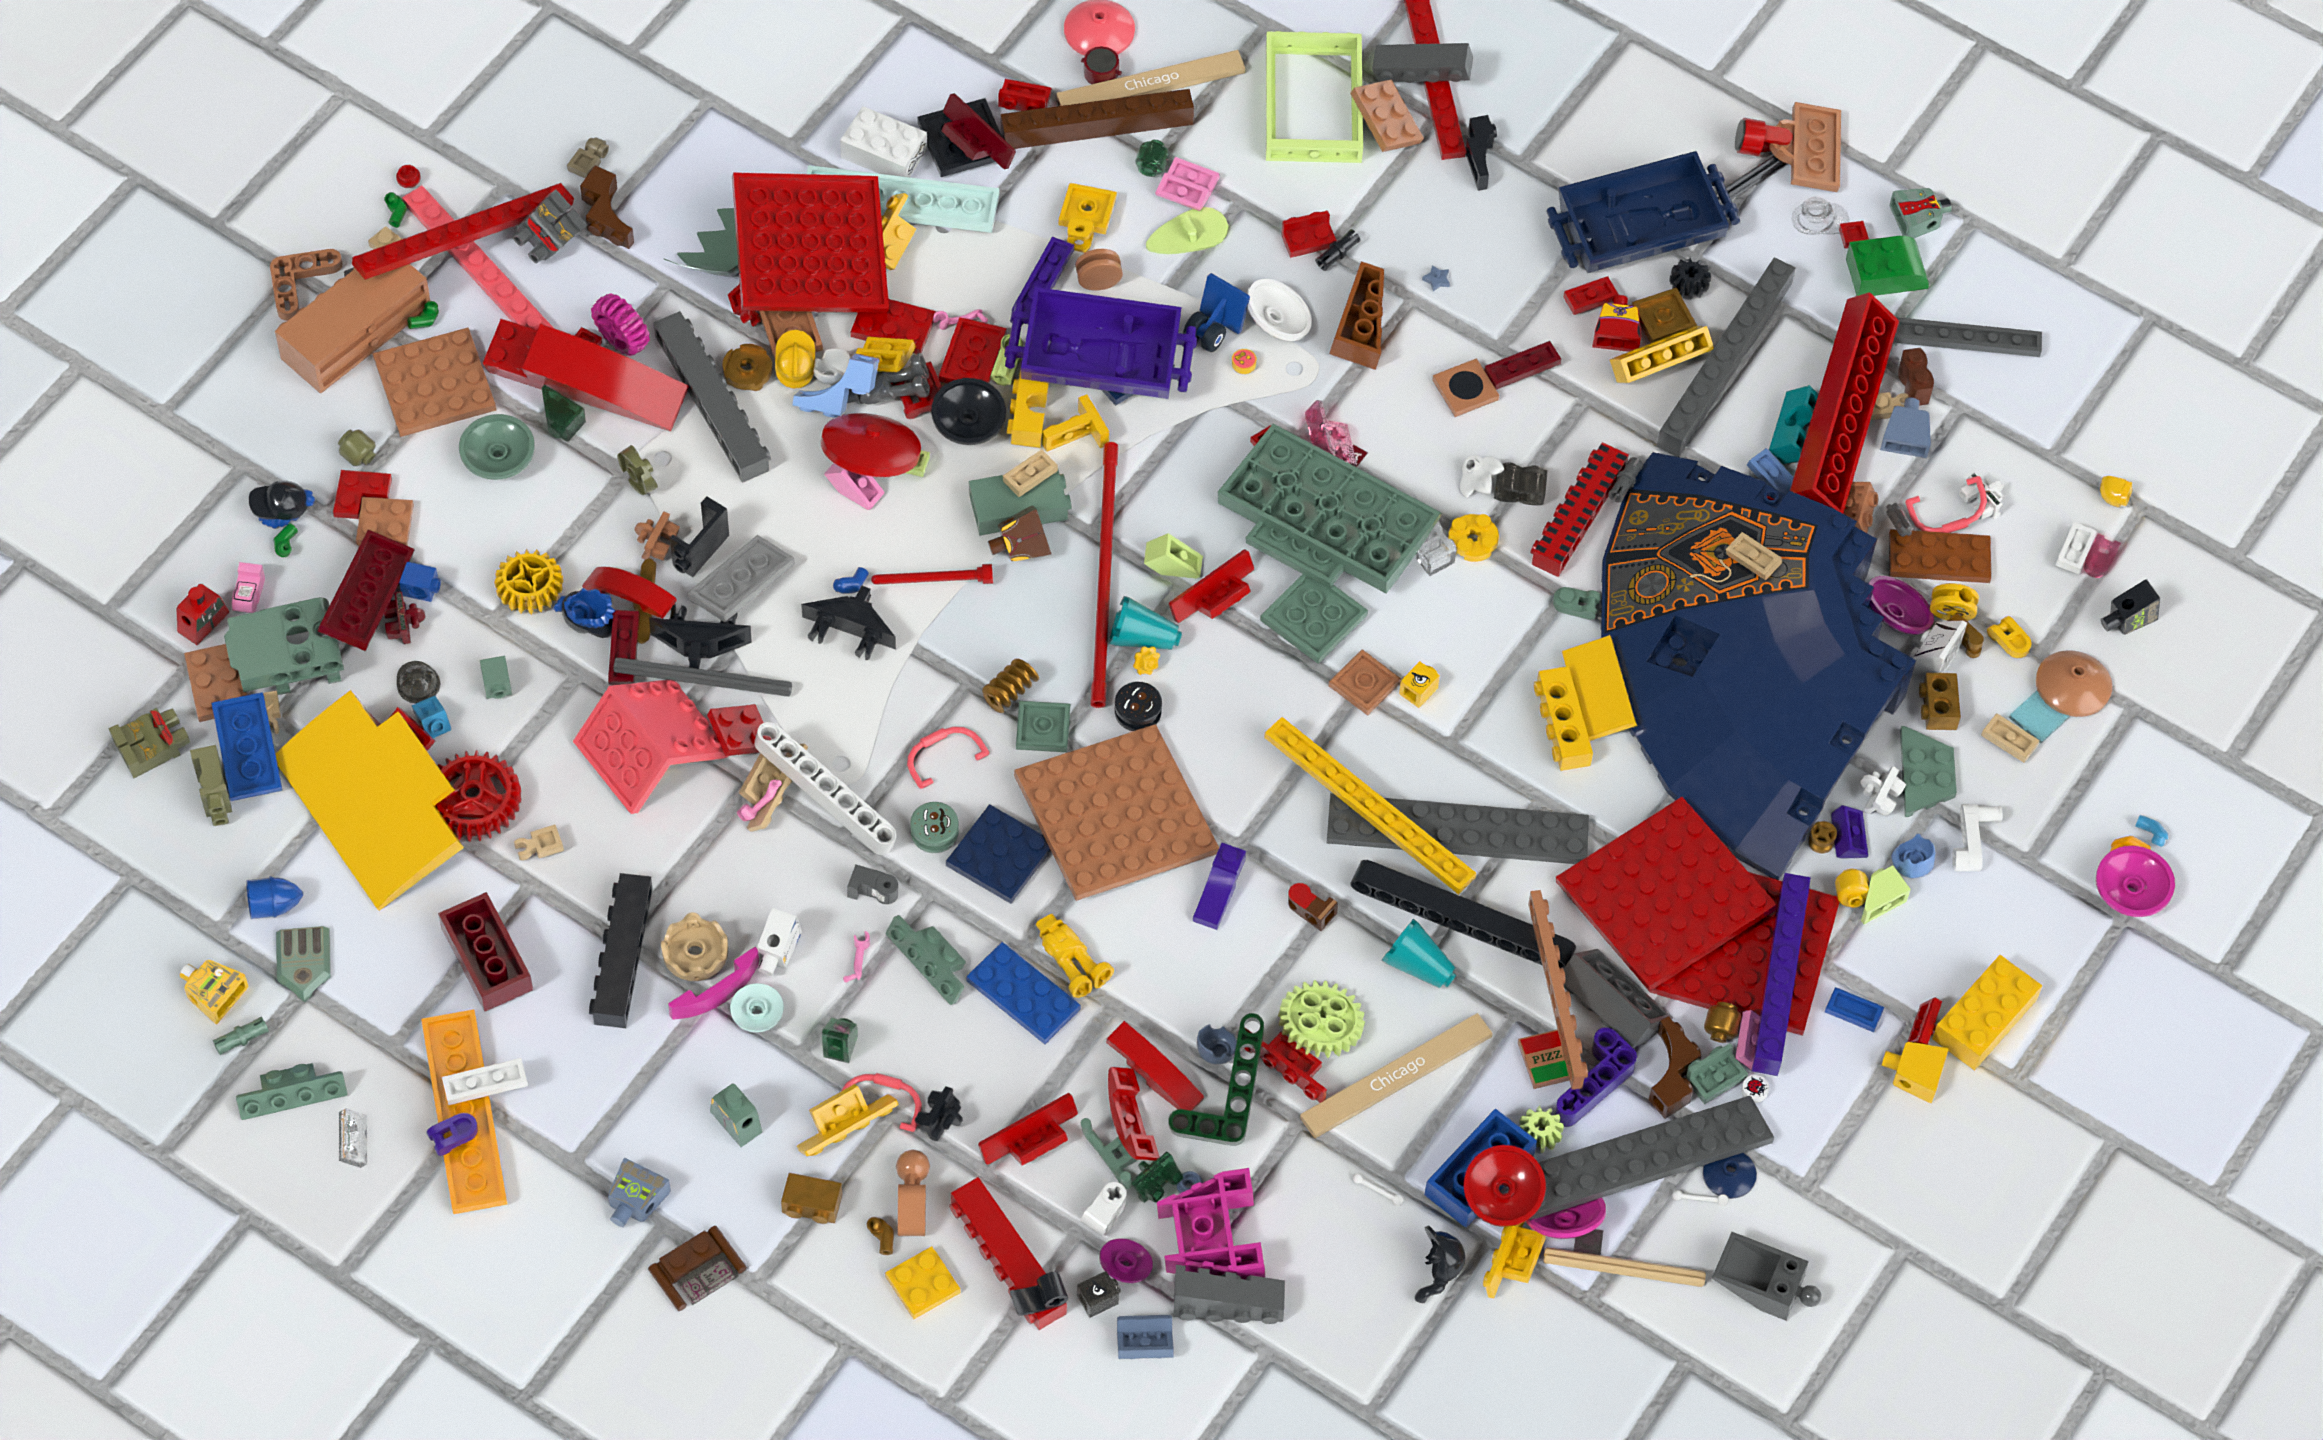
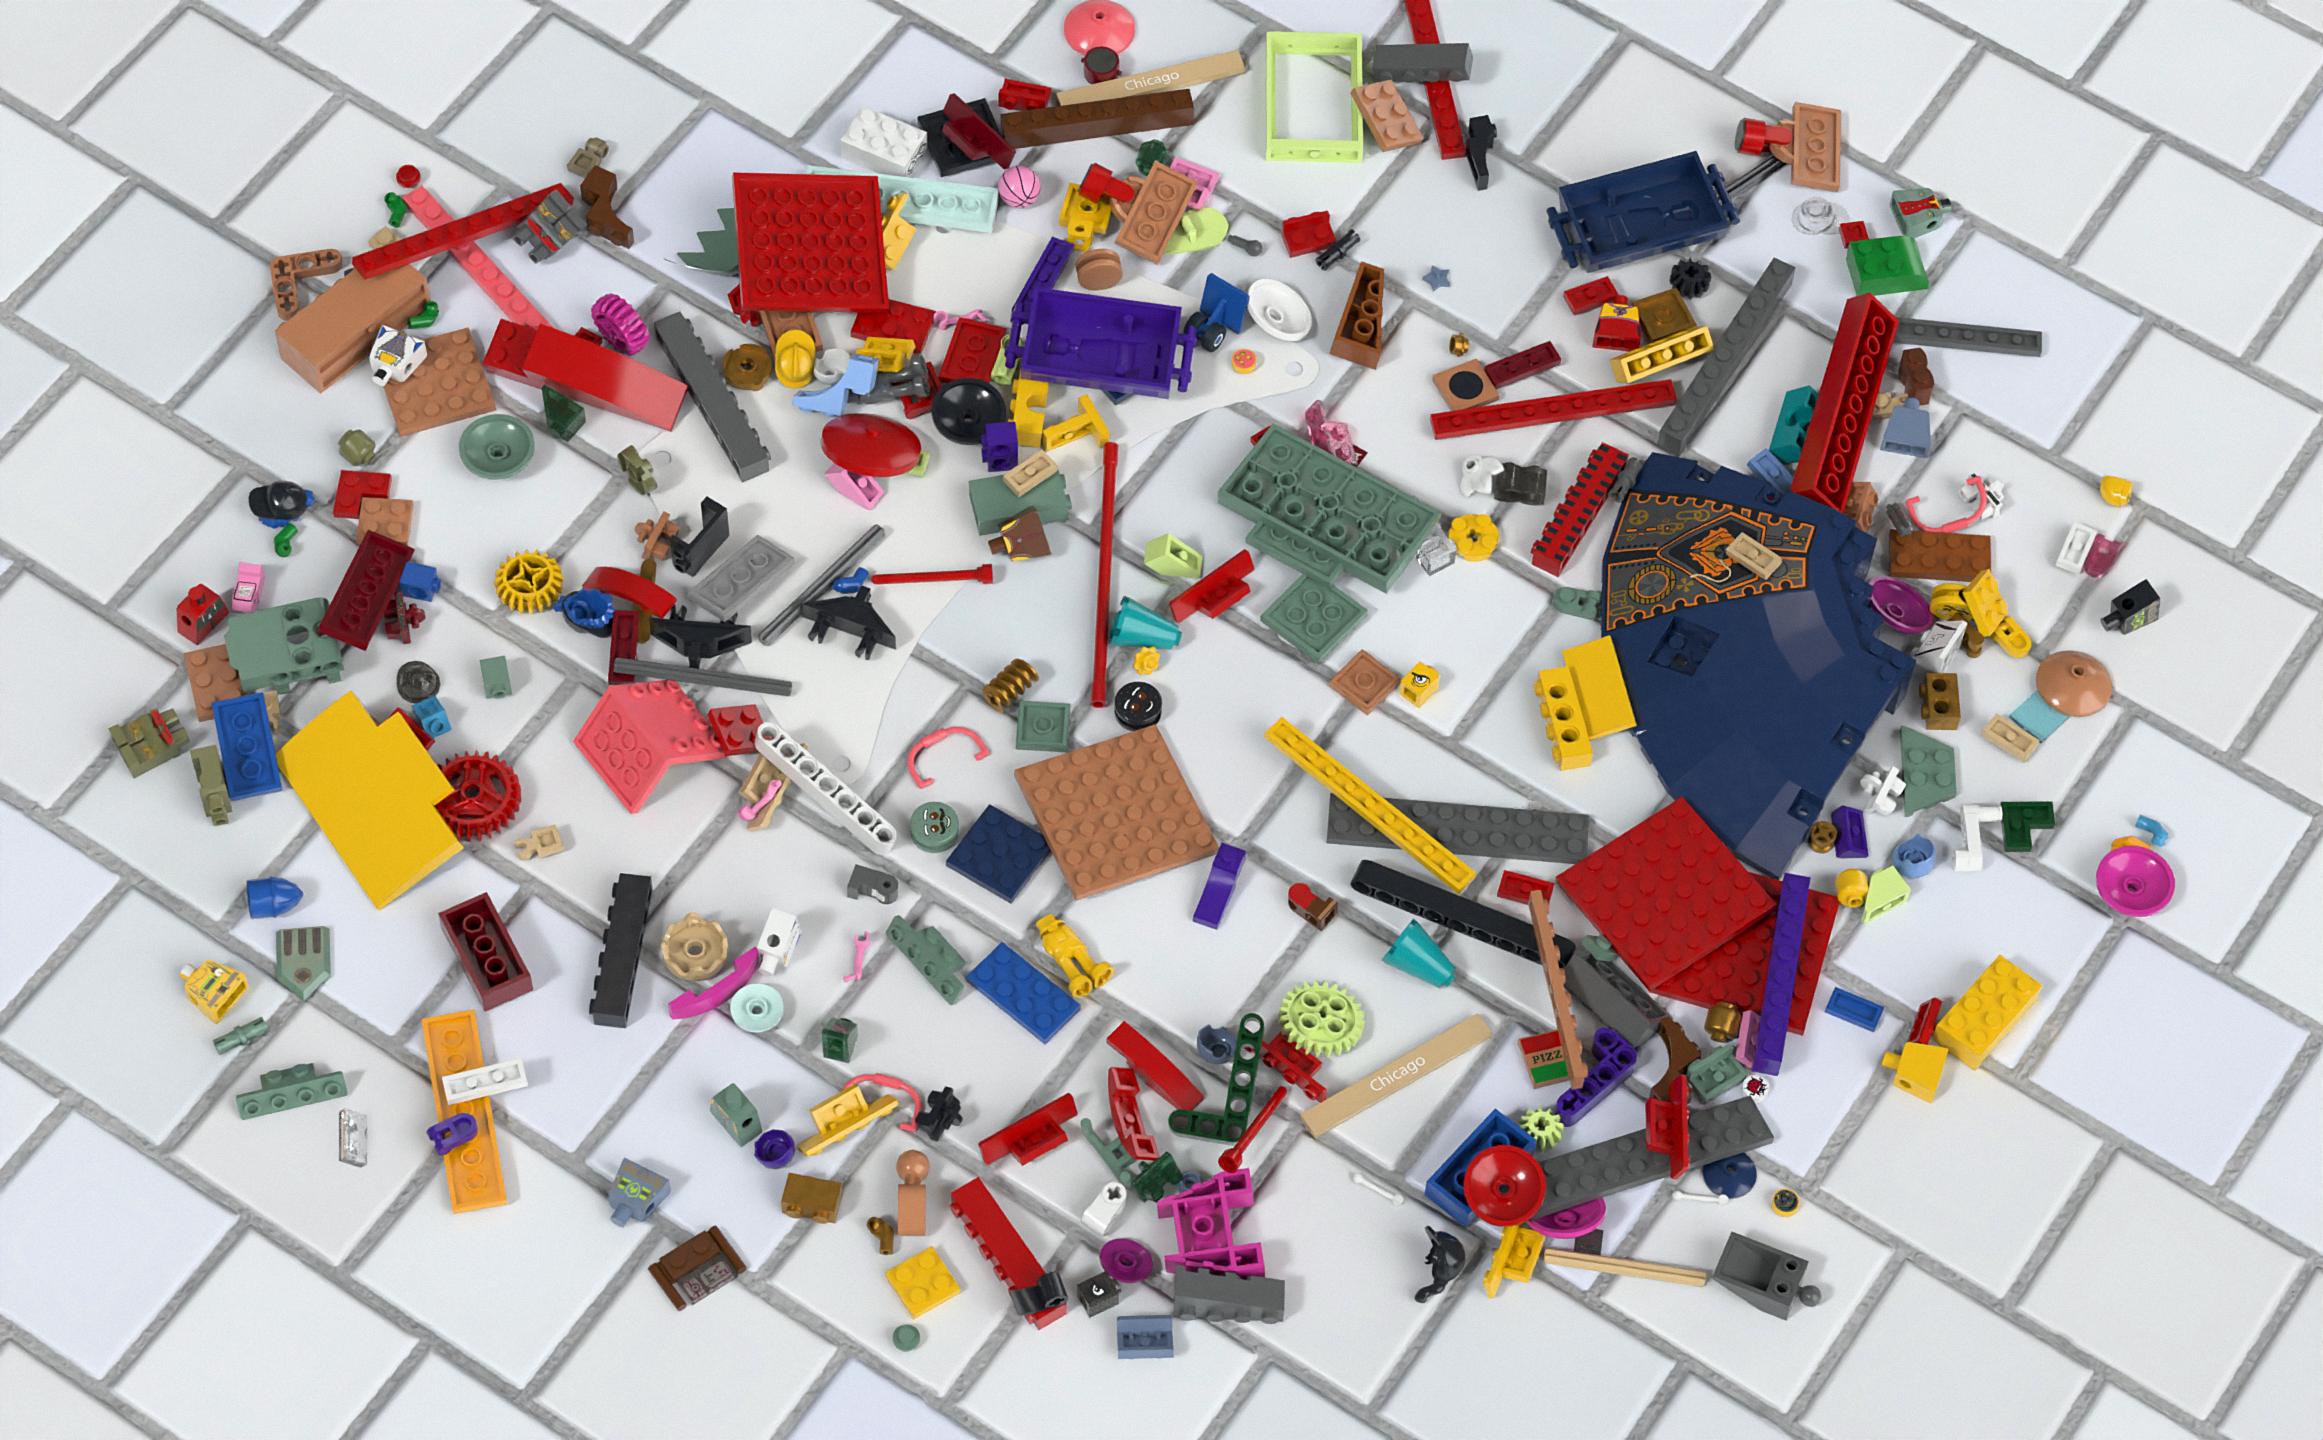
none -> white torso [369,325,427,386]
none -> dark purple hair [754,1129,795,1170]
none -> dark grey axle [758,524,885,646]
none -> sand green plate [893,1324,920,1352]
none -> dark purple brick [981,421,1018,472]
none -> bright pink piece [998,165,1041,208]
none -> nougat plate [1077,161,1198,265]
none -> red piece [1218,1086,1287,1173]
none -> dark grey piece [1227,235,1263,257]
none -> red plate [1430,379,1677,440]
none -> pearl gold plate [1449,333,1469,357]
none -> red plate [1497,870,1555,905]
none -> sand green plate [1581,935,1617,962]
none -> red bracket [1645,1074,1690,1180]
none -> tile [1771,1189,1800,1217]
none -> yellow plate [1963,569,2008,637]
none -> dark green plate [2000,801,2055,852]

